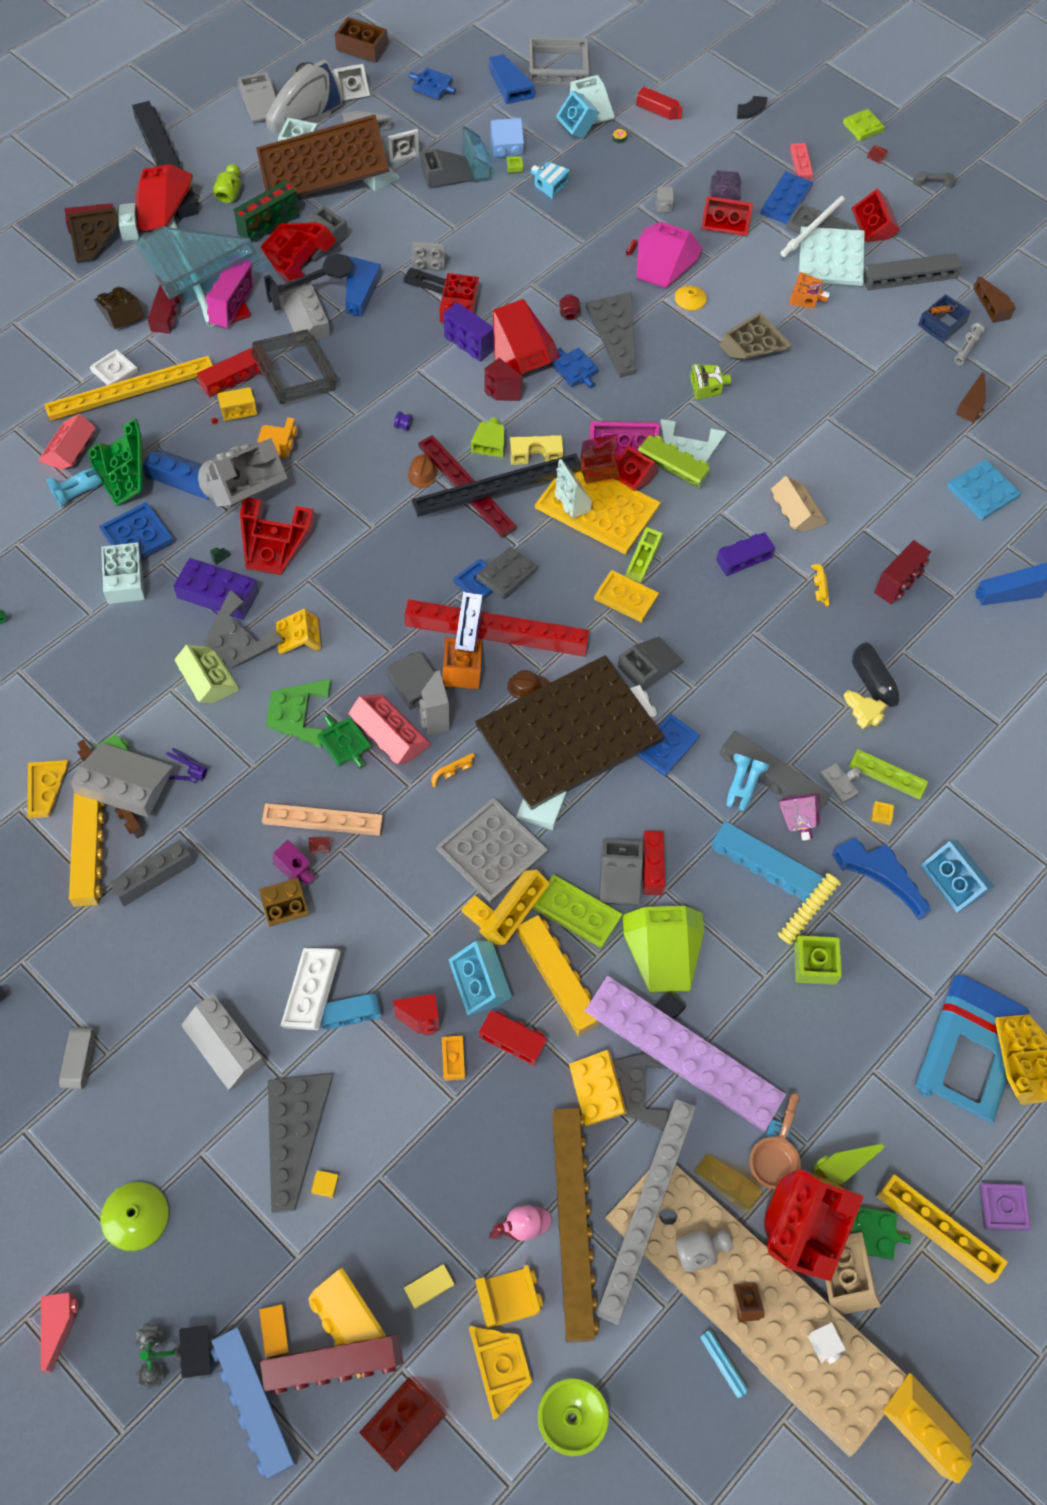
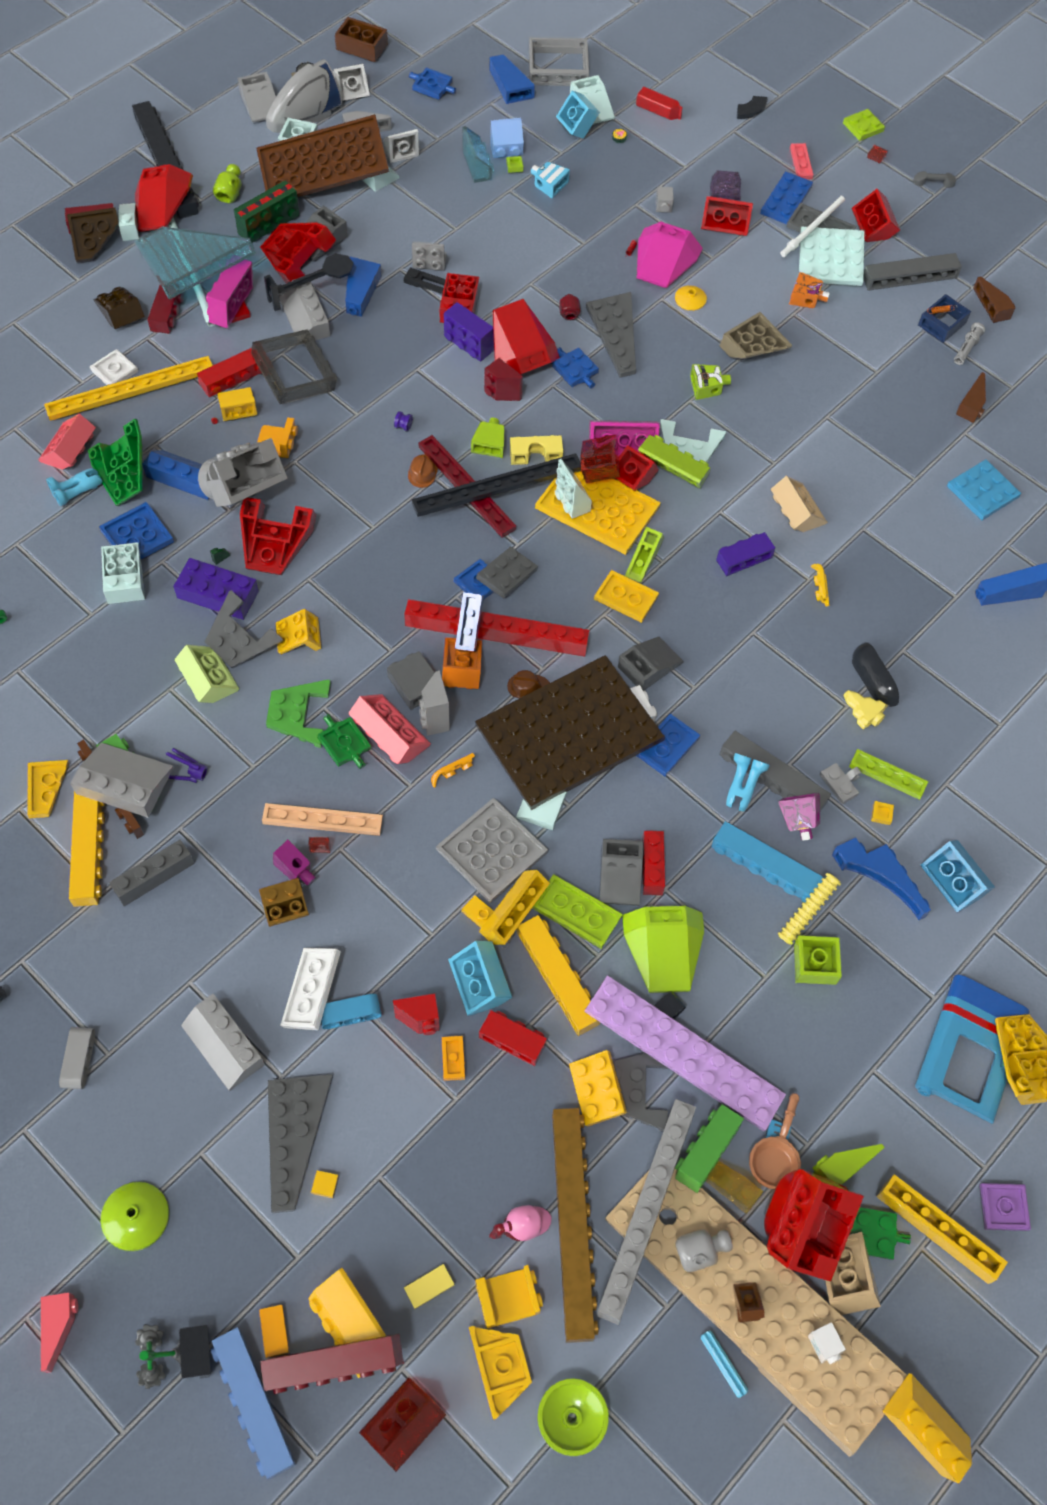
dark grey slope [421,149,473,187] -> none
dark red brick [874,540,931,605] -> none
none -> bright green brick [675,1104,744,1193]

